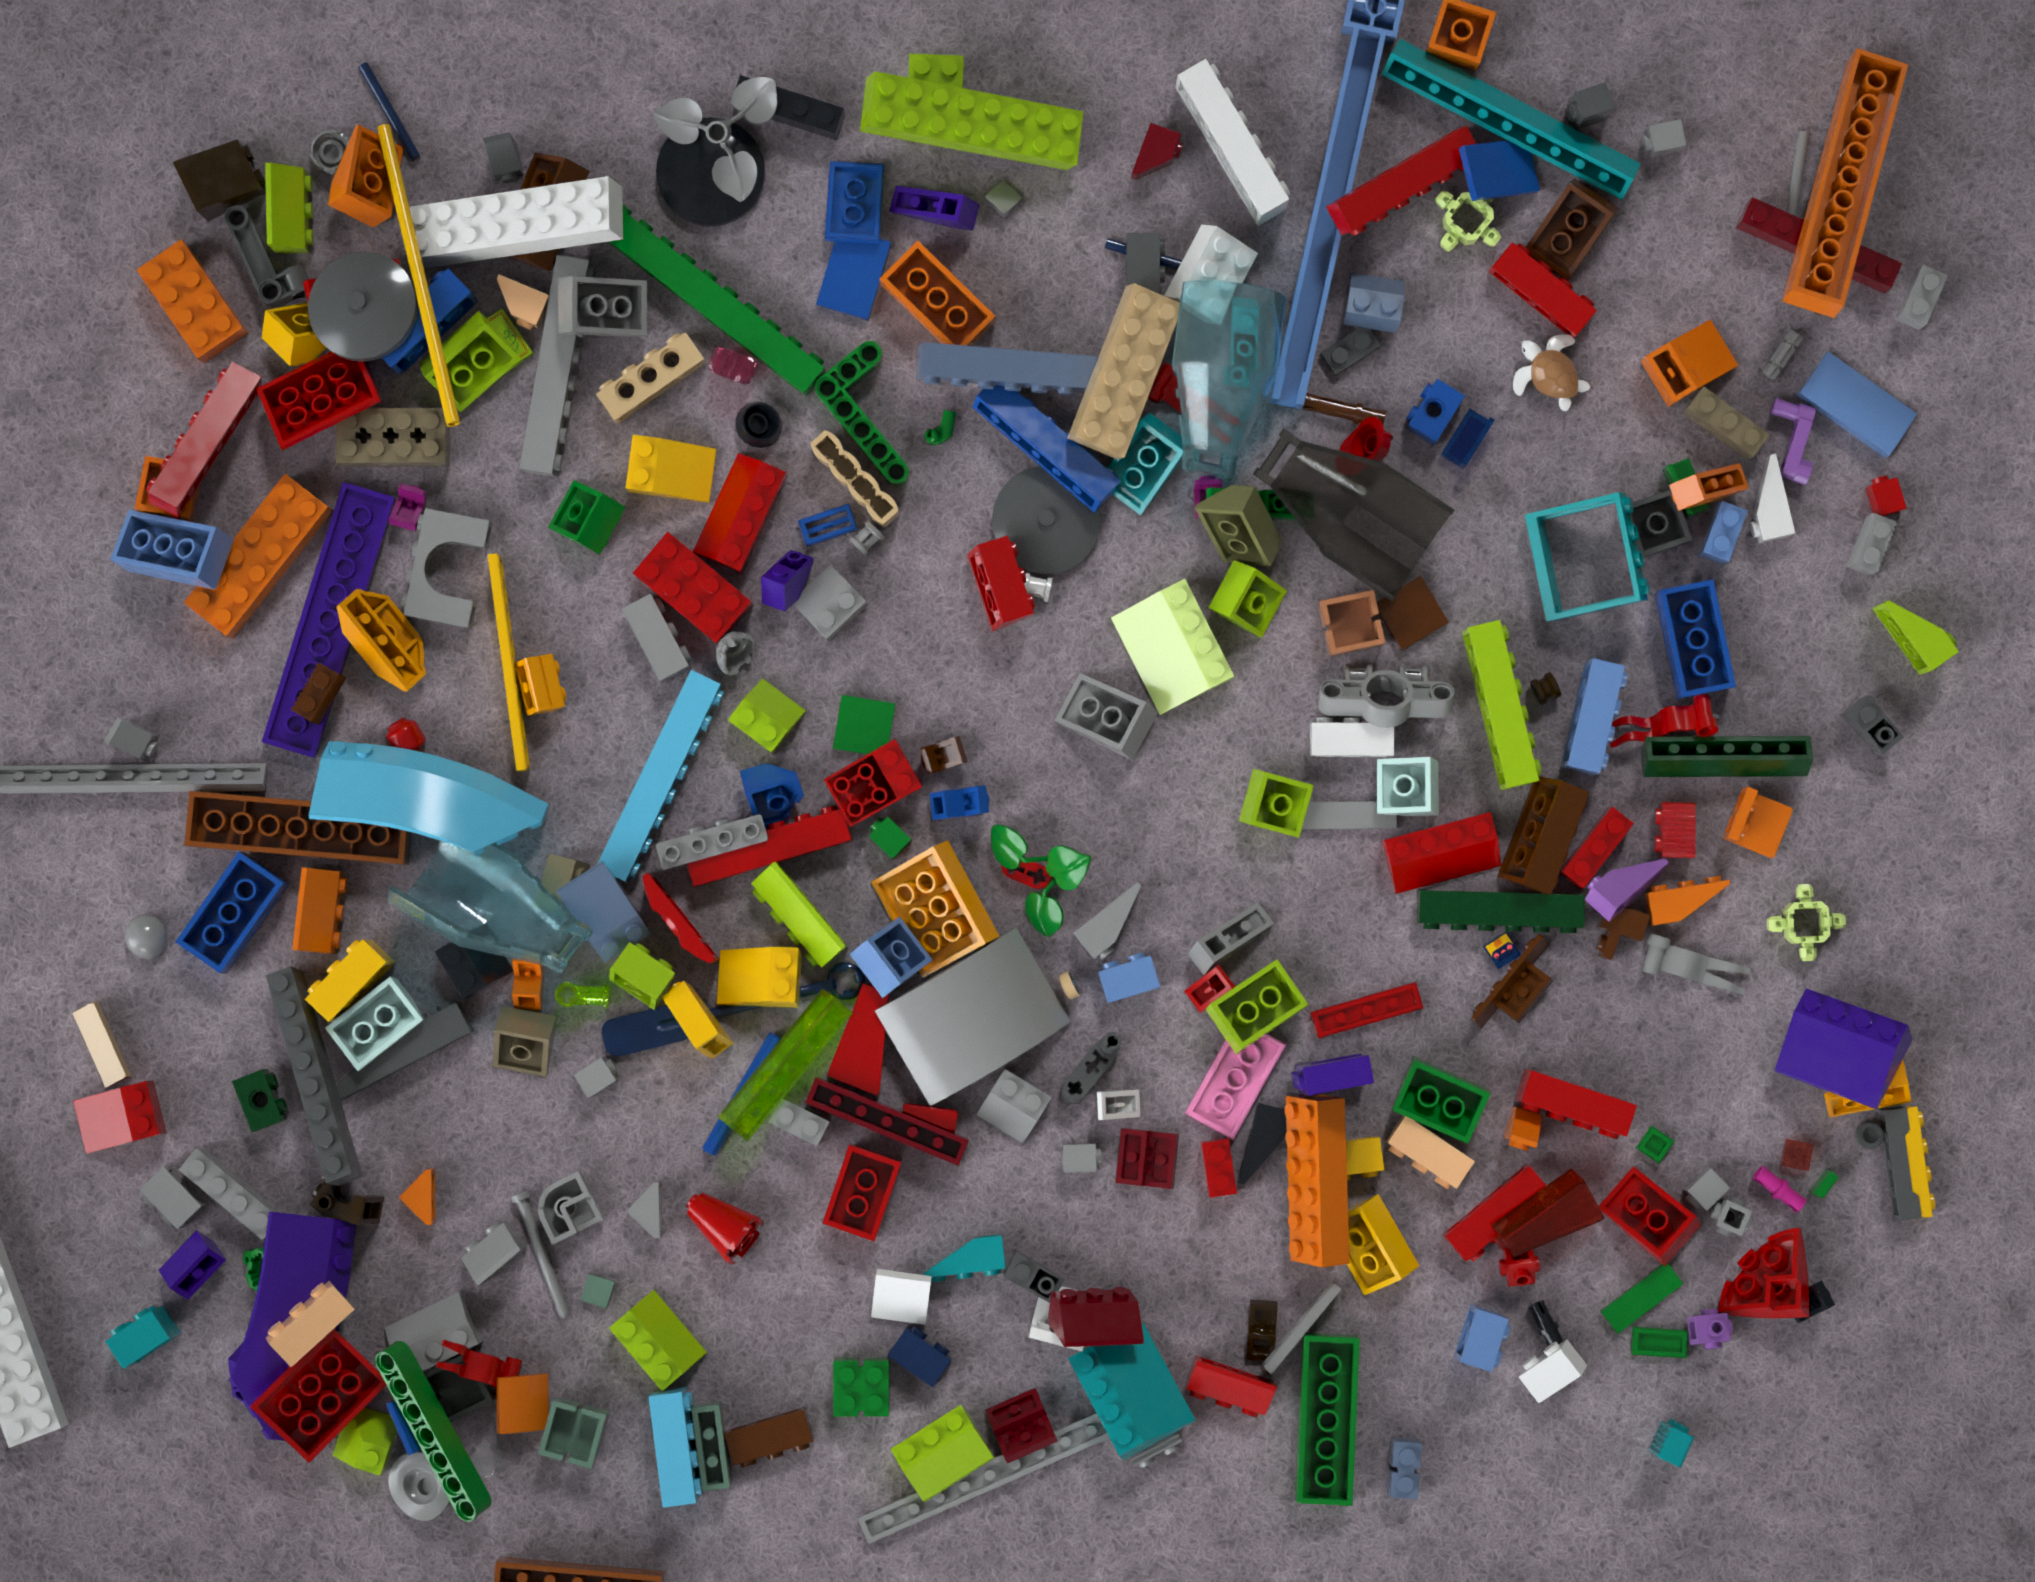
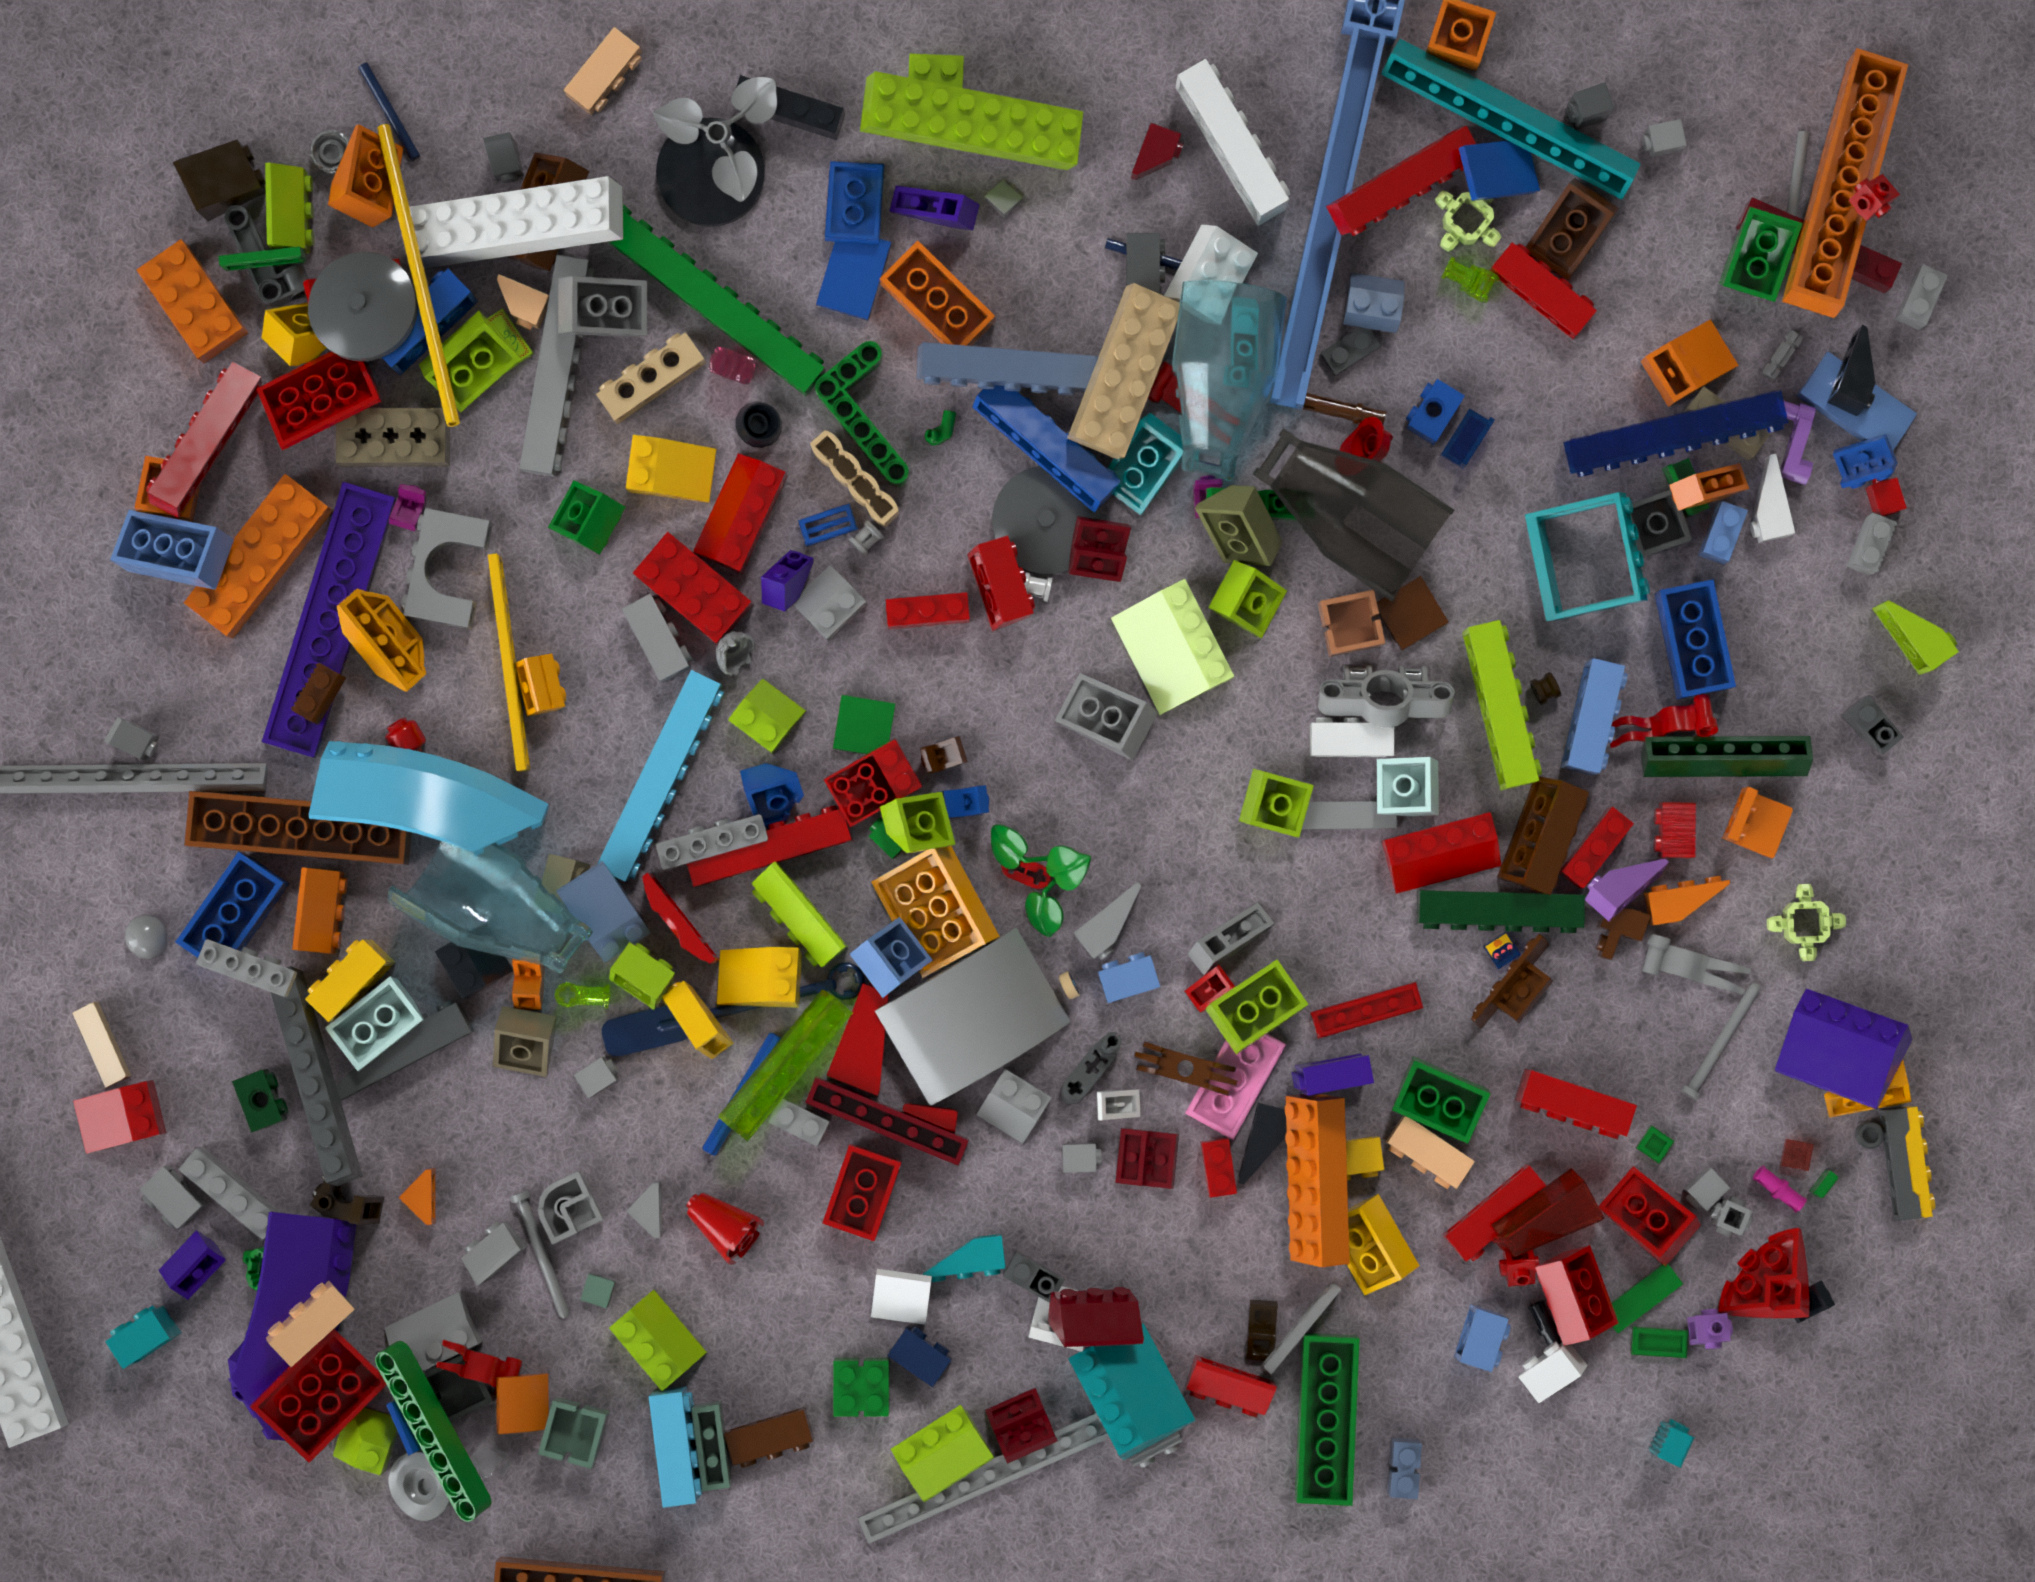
orange slope [1503,1106,1542,1151] -> none
animal [1513,334,1590,412] -> none
none -> light grey bracket [196,939,297,997]
none -> green tile [218,246,306,271]
none -> light nougat brick [564,27,642,116]
none -> lime slope [880,792,955,853]
none -> red brick [885,592,970,629]
none -> dark red slope [1068,516,1131,582]
none -> reddish brown piece [1134,1041,1238,1096]
none -> clear neon green connector [1441,256,1500,303]
none -> red brick [1535,1245,1618,1346]
none -> clear blue brick [1563,389,1789,477]
none -> light grey bar [1680,983,1760,1101]
none -> green slope [1719,207,1803,302]
none -> black slope [1827,324,1876,416]
none -> blue bracket [1833,434,1898,489]
none -> red brick [1849,174,1900,221]

